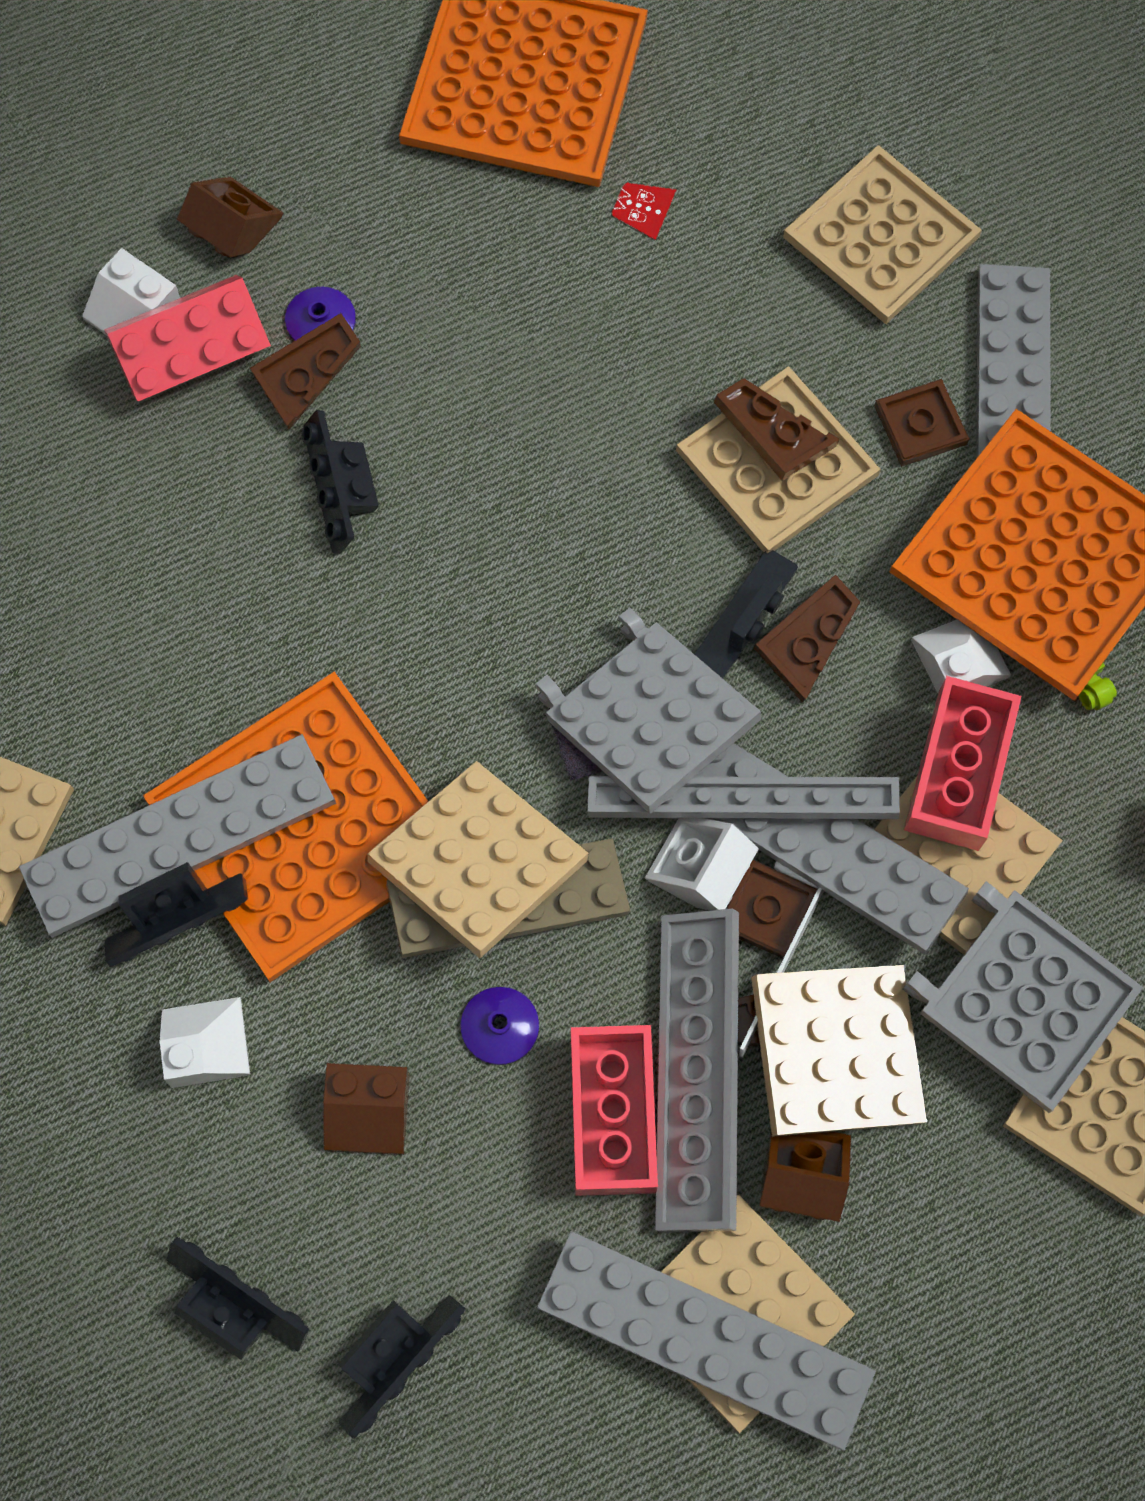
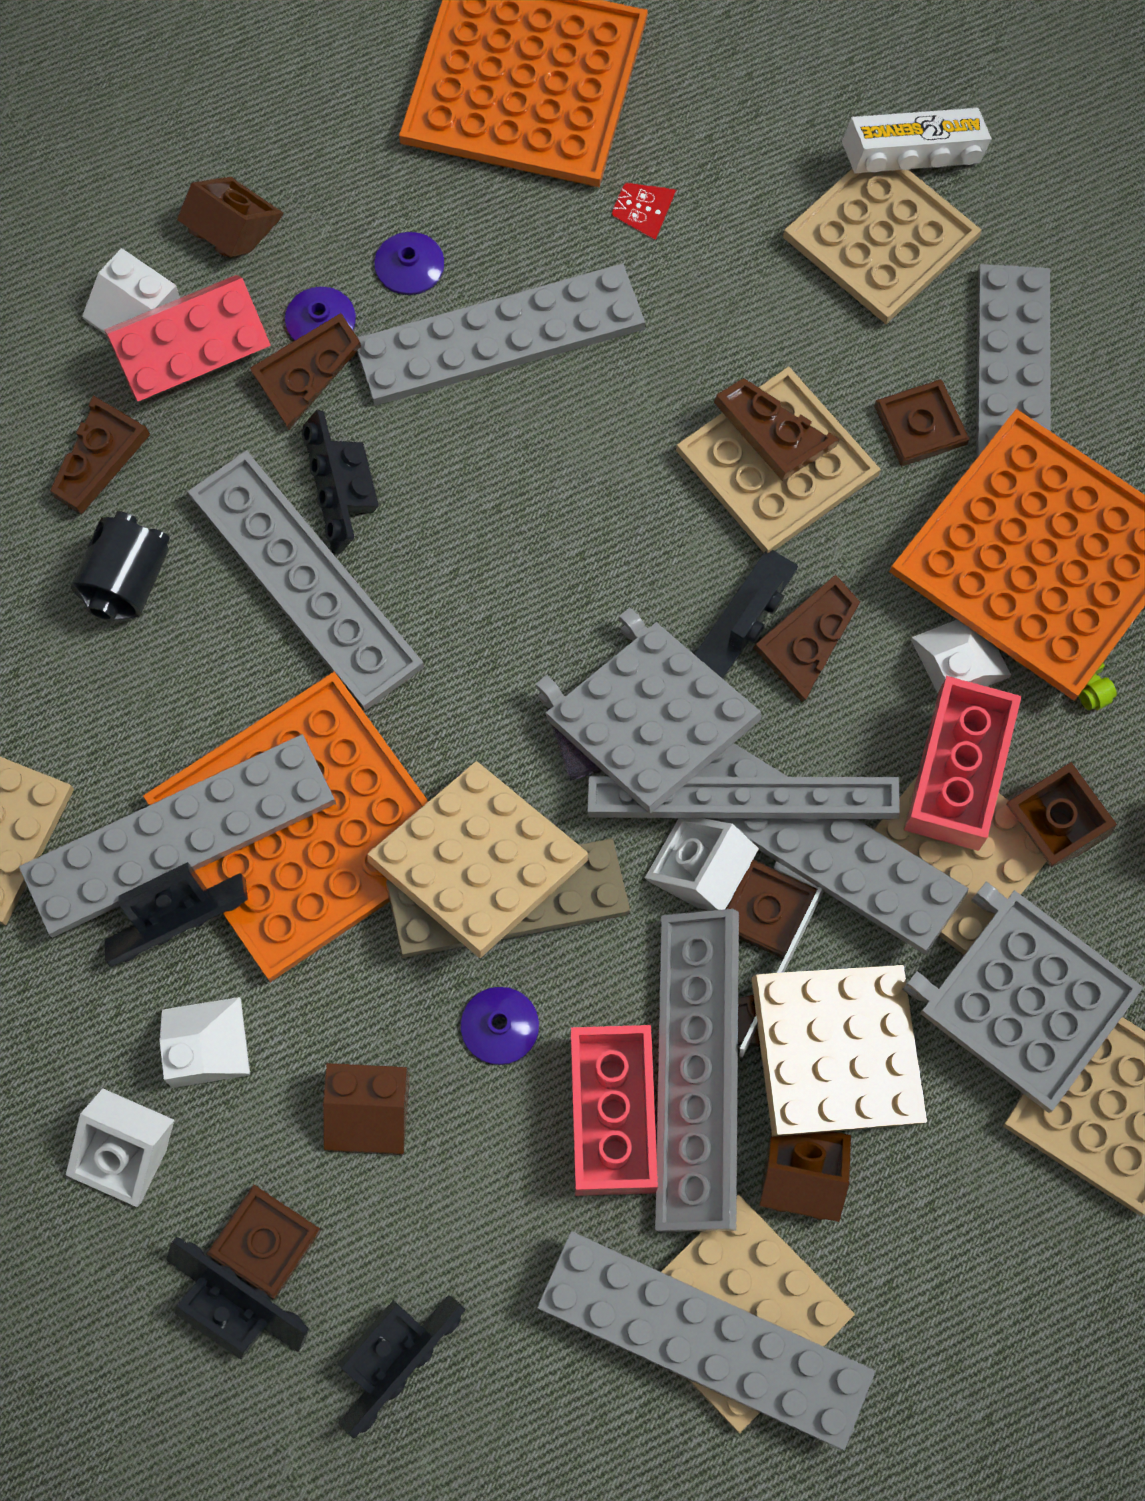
none -> reddish brown wing [50,395,150,515]
none -> white slope [66,1088,174,1207]
none -> black cylinder [70,511,170,621]
none -> light grey plate [187,450,424,711]
none -> reddish brown tile [207,1185,321,1299]
none -> light grey plate [357,263,645,406]
none -> dark purple dish [375,232,444,295]
none -> white brick [842,108,992,173]
none -> reddish brown slope [1006,762,1117,867]

